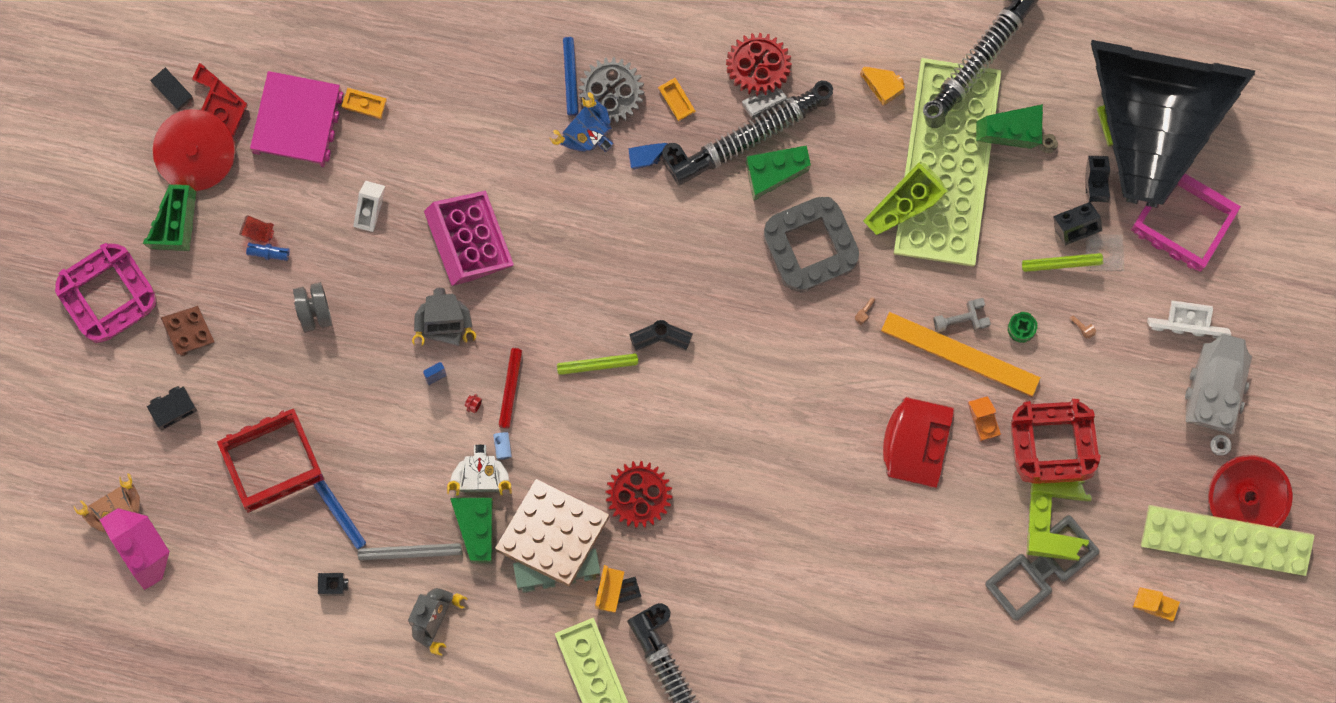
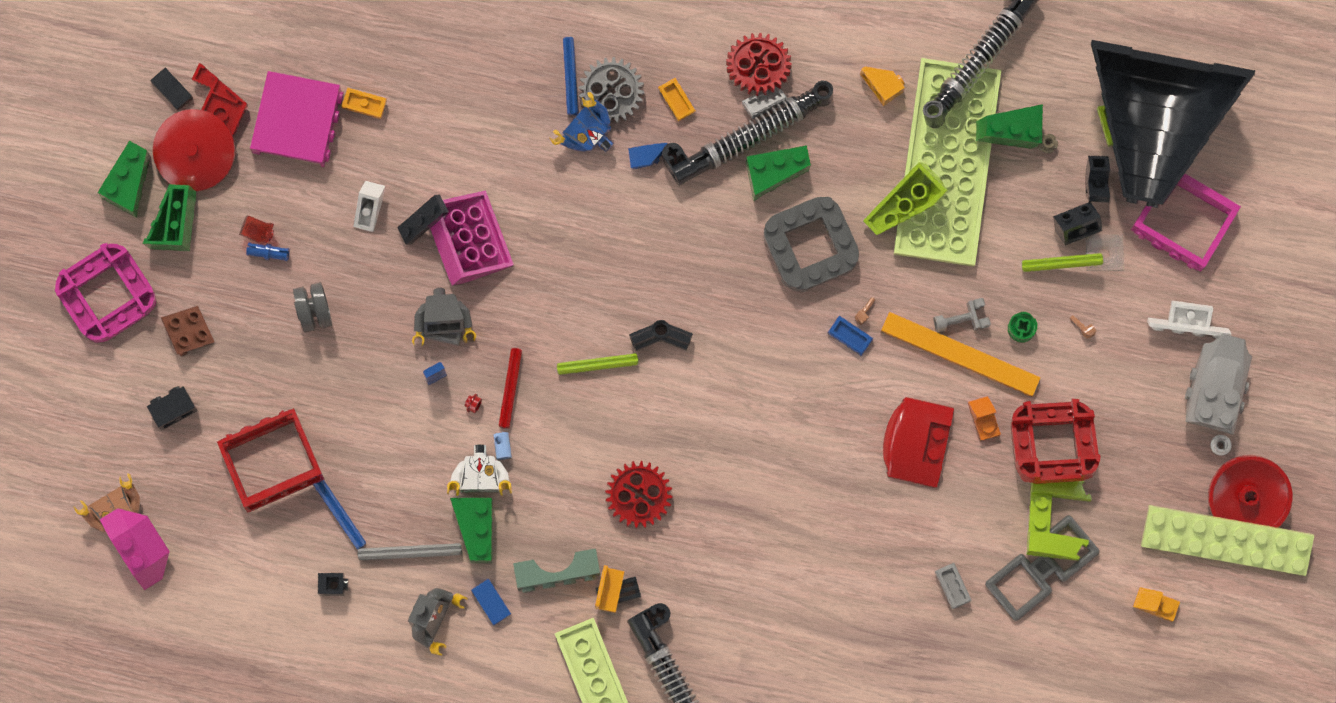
plate [495,479,610,587] -> none
none -> green wedge [97,140,151,218]
none -> black plate [397,195,449,245]
none -> blue tile [471,579,511,626]
none -> blue tile [828,315,873,356]
none -> light grey plate [935,563,972,610]

